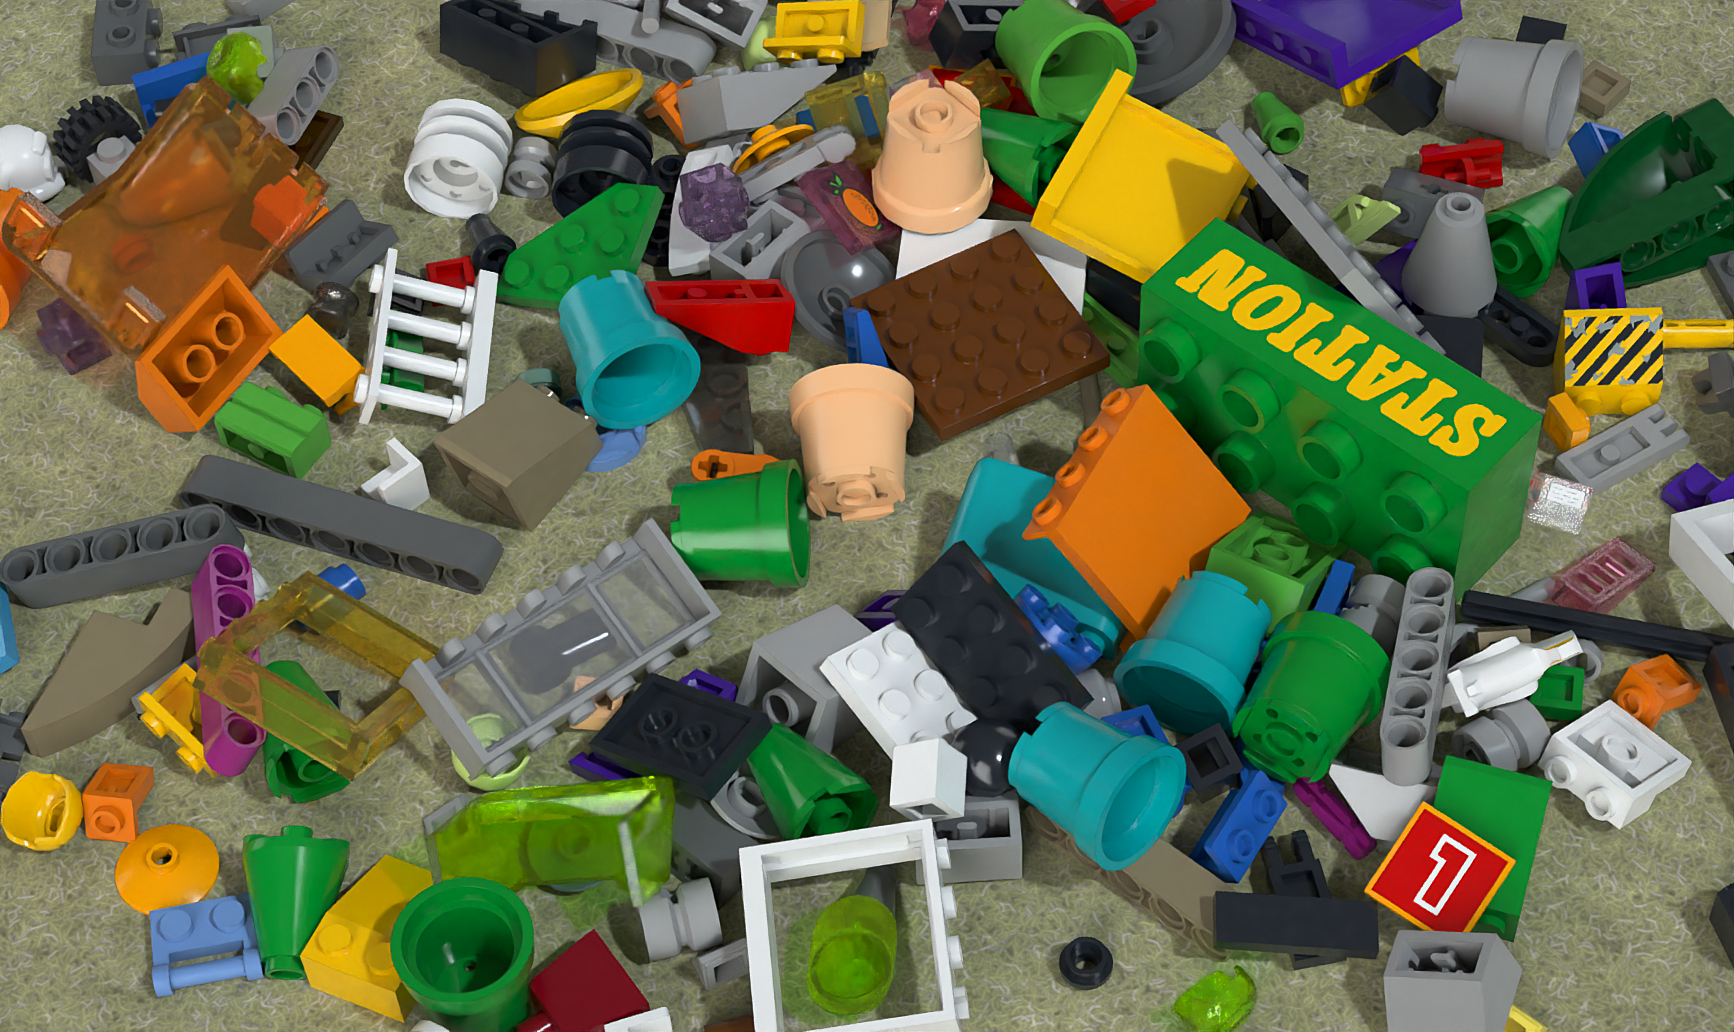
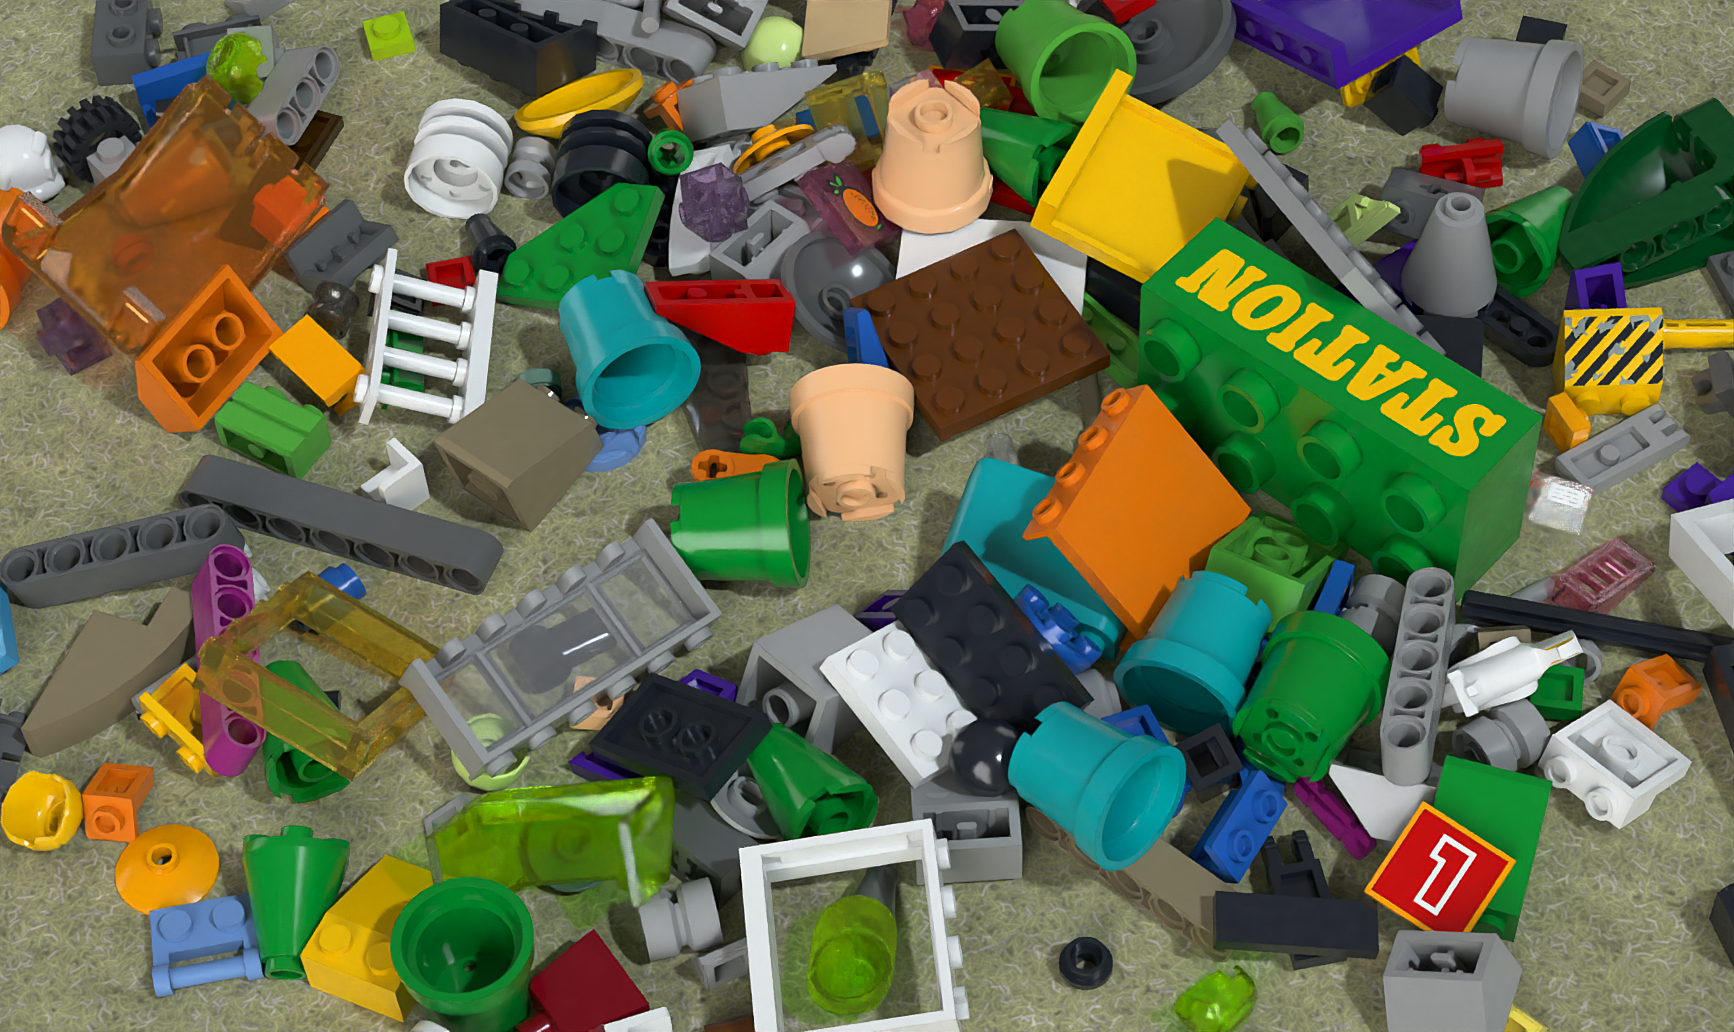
yellow bracket [762,0,866,65] -> none
white brick [889,736,967,822] -> none
none -> lime plate [362,11,416,62]
none -> green cone [648,127,694,175]
none -> green piece [739,417,802,460]

